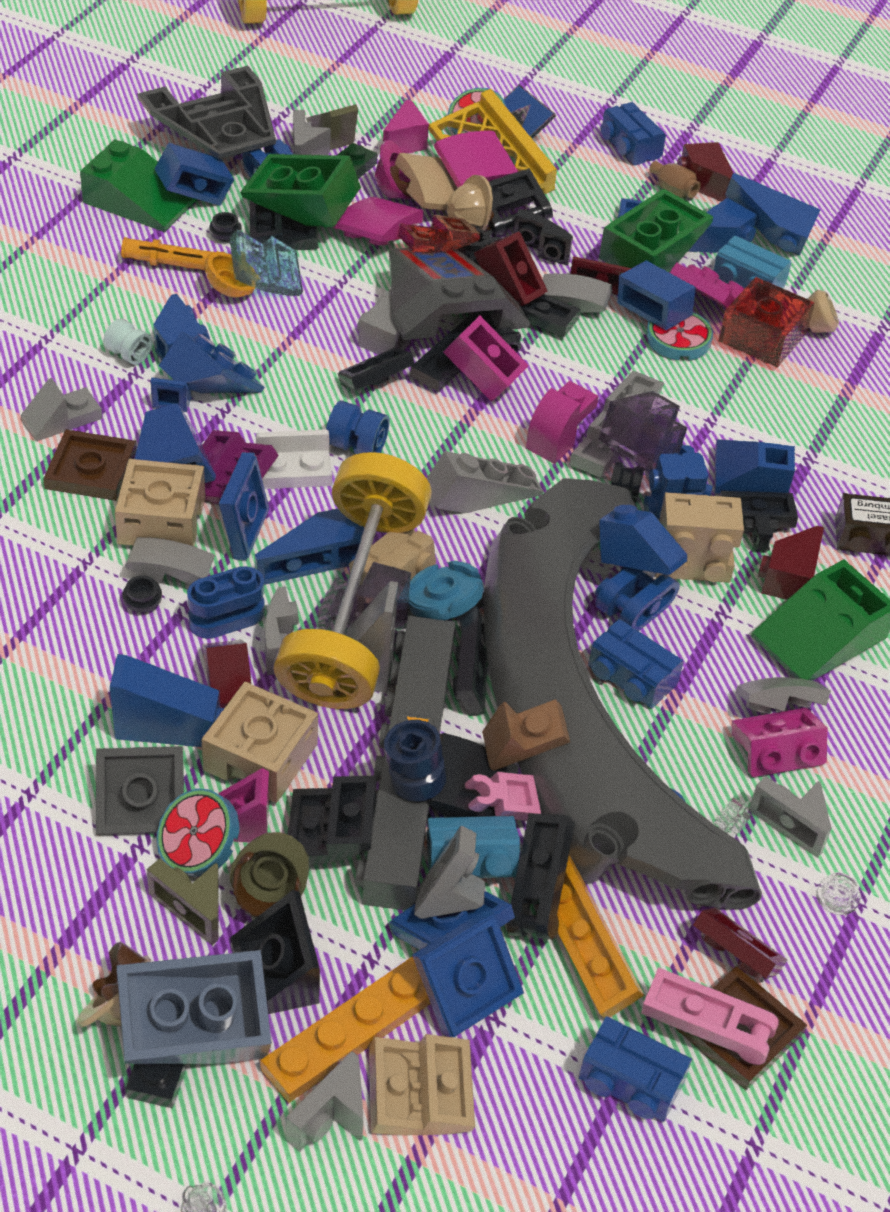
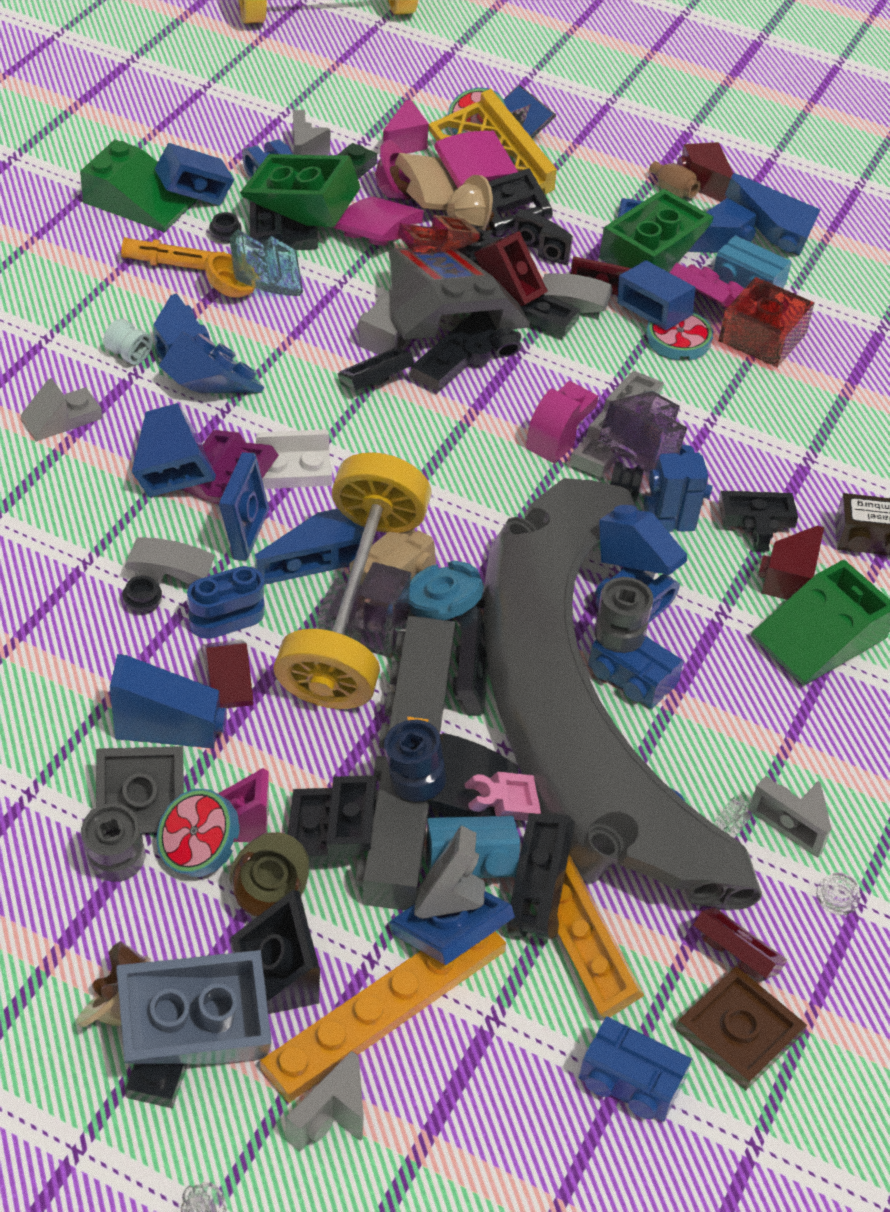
reddish brown tile [43,429,137,501] -> none
tan piece [115,459,205,546] -> none
dark grey wedge [137,66,276,159] -> none
olive slope [147,858,219,946] -> none
blue slope [150,378,192,412] -> none
tan piece [202,682,318,803] -> none
light grey slope [265,586,299,675] -> none
olive slope [306,104,358,150] -> none
blue wheel [326,400,390,454] -> none
light grey slope [346,581,398,693] -> none
tan slope [369,1034,475,1136] -> none
blue tile [412,910,524,1038] -> none
light grey slope [427,451,544,513] -> none
dark pink brick [443,316,529,402] -> none
medium nougat slope [482,699,570,771] -> none
blue brick [601,102,666,166] -> none
bright pink plate [641,967,779,1065] -> none
tan piece [656,492,744,583] -> none
blue slope [714,439,795,494] -> none
dark pink bracket [732,708,828,777] -> none
light grey slope [735,677,831,714] -> none
tan cone [798,290,839,333] -> none
none -> dark grey wheel [81,803,146,882]
none -> dark grey wheel [594,577,653,653]

